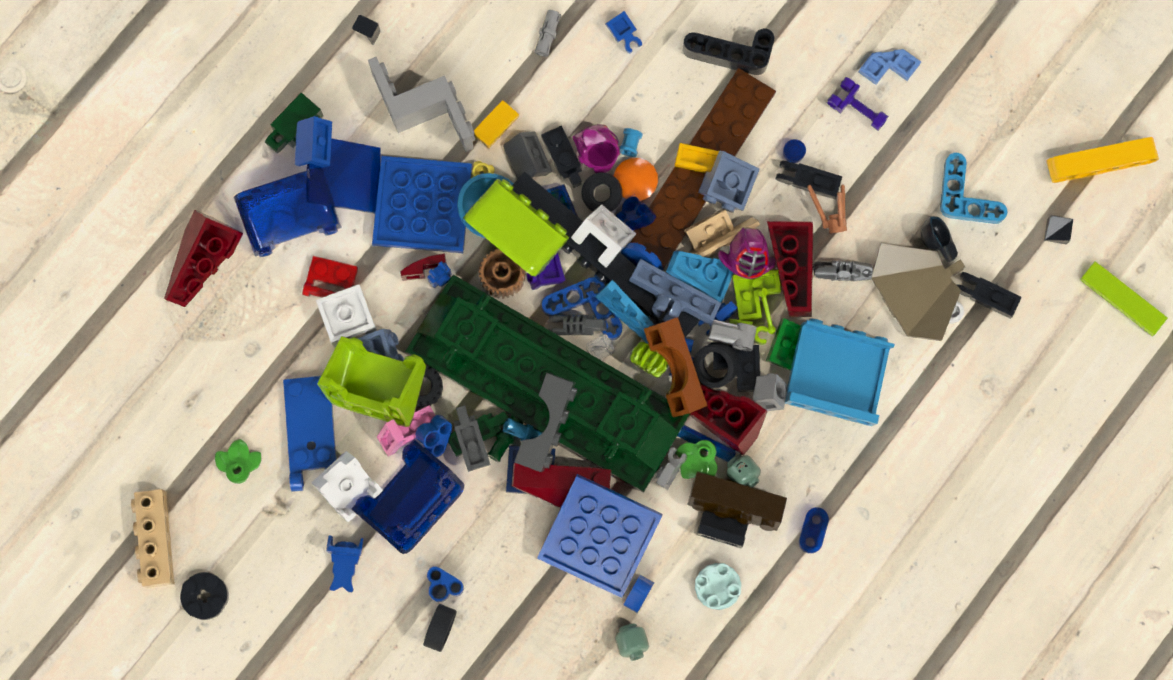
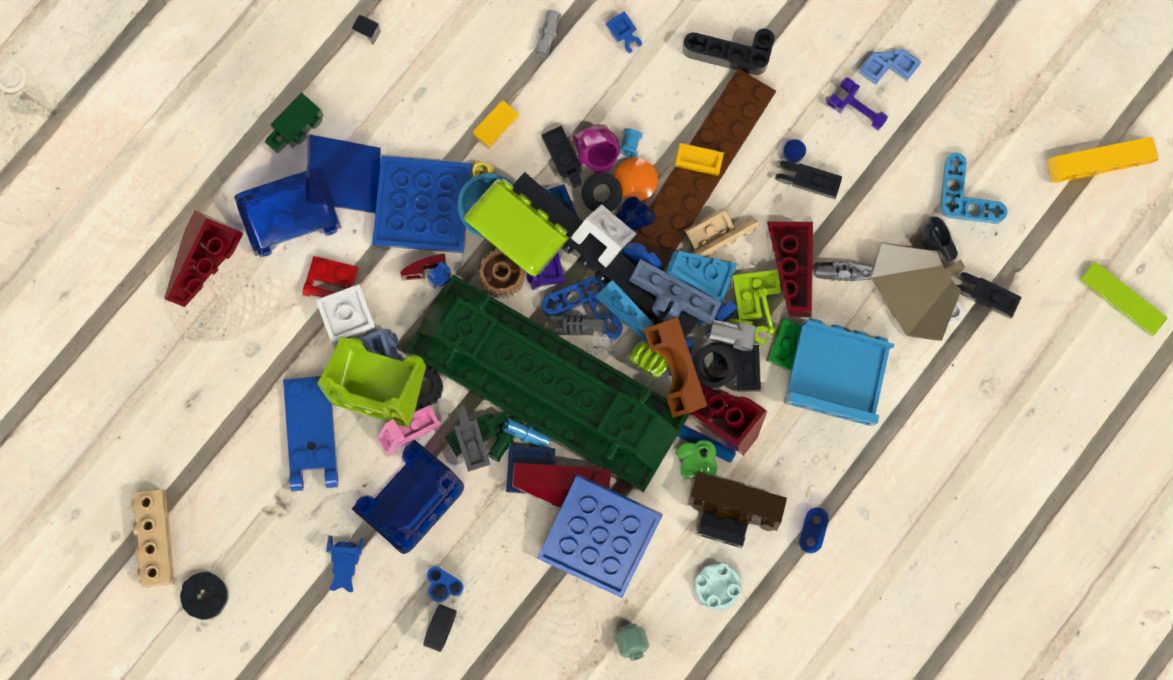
bright green plate [215,439,261,484] -> none
blue panel [295,116,332,168] -> none
white panel [311,451,383,522] -> none
light grey bracket [368,57,475,152] -> none
blue piece [415,415,452,457] -> none
dark grey panel [503,131,552,180] -> none
dark grey arch [515,373,578,472] -> none
blue piece [623,575,655,613] -> none
light grey plate [656,447,687,490] -> none
sand blue plate [698,151,760,213] -> none
magenta piece [718,227,776,279] -> none
sand green head [726,454,761,488] -> none
light grey brick [753,373,788,411] -> none
nougat plant [807,184,847,234] -> none
slope [1044,215,1073,245] -> none

